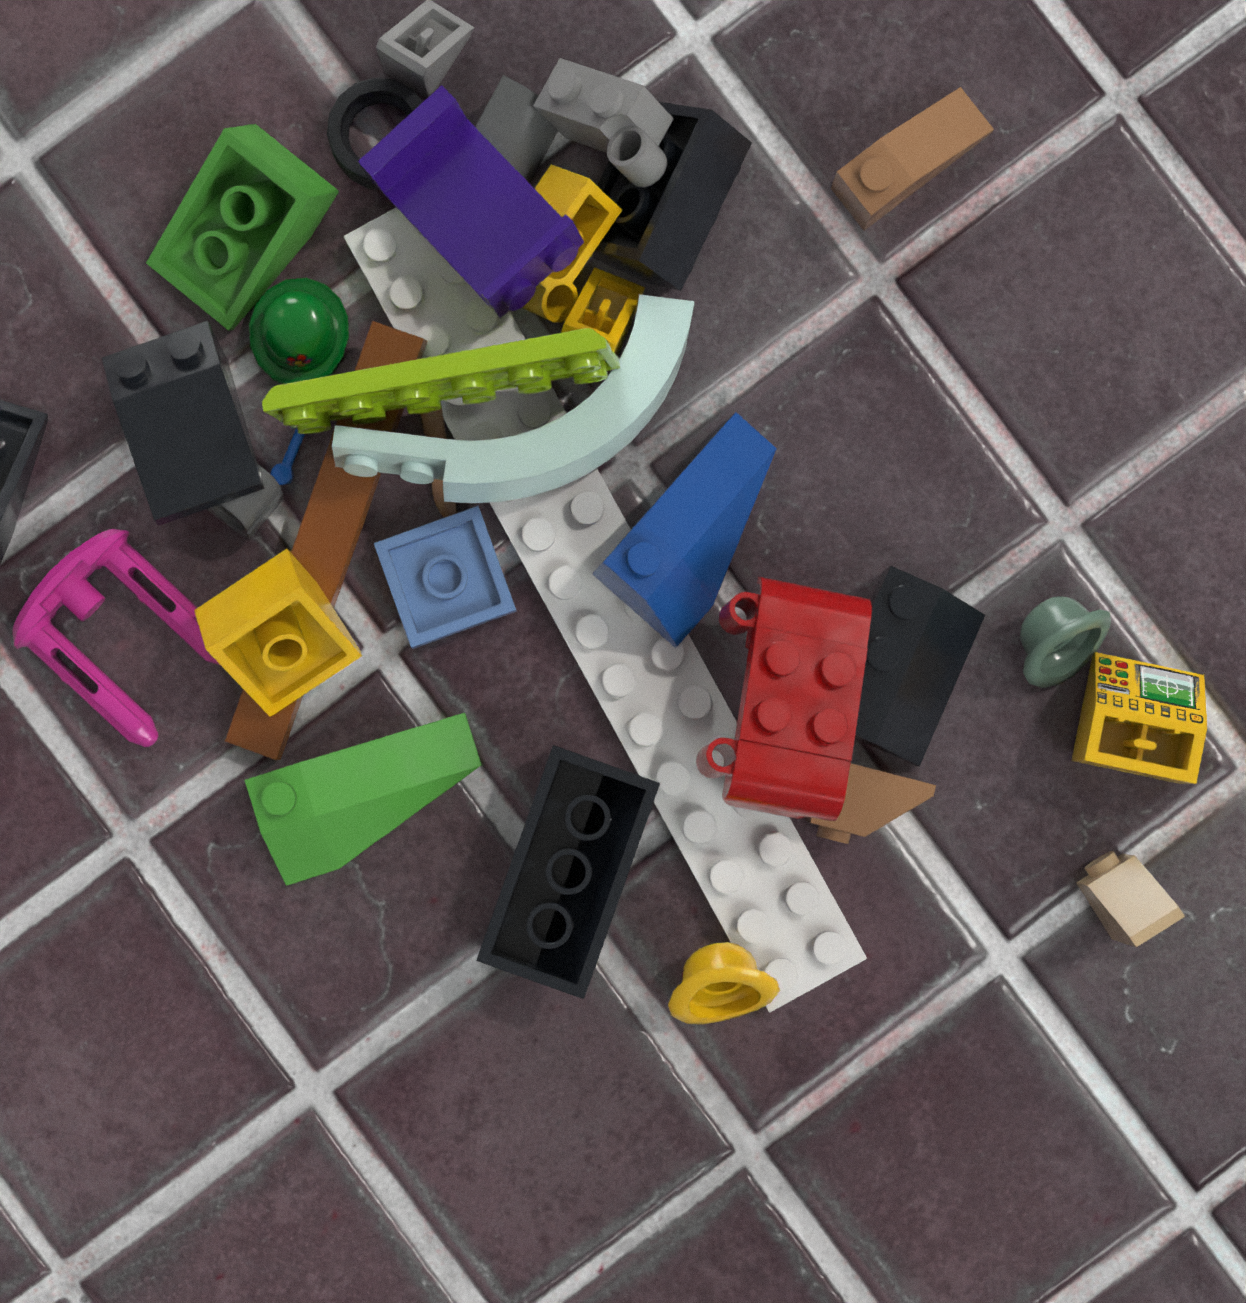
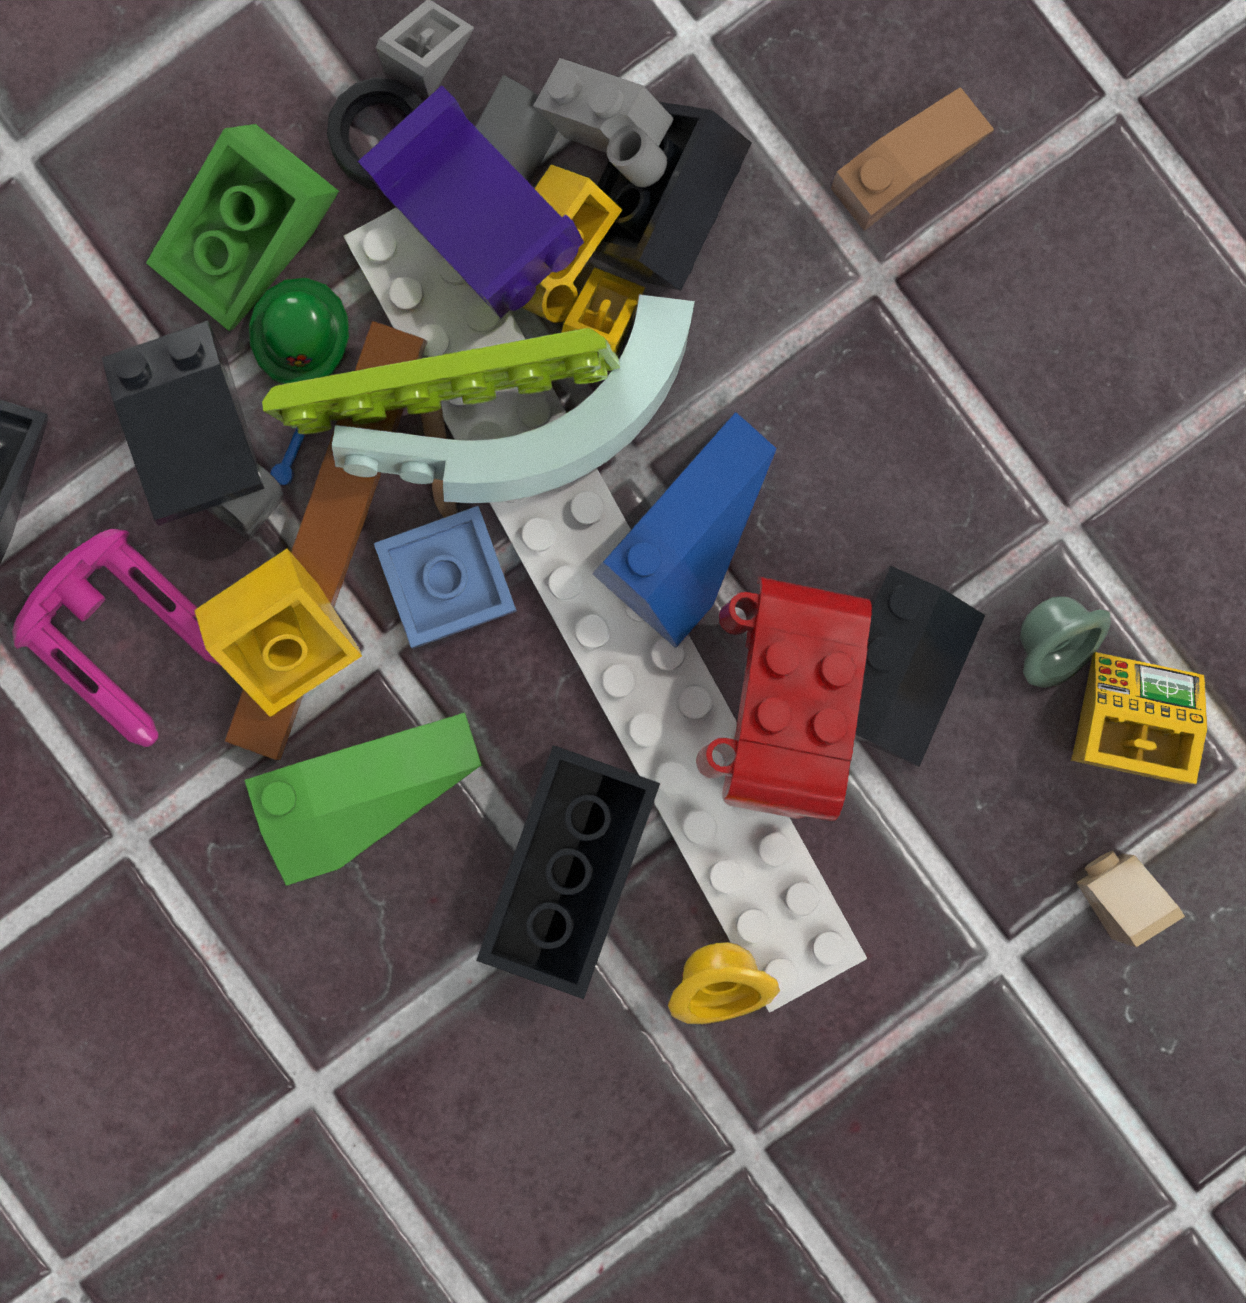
medium nougat slope [806,763,936,844] -> none

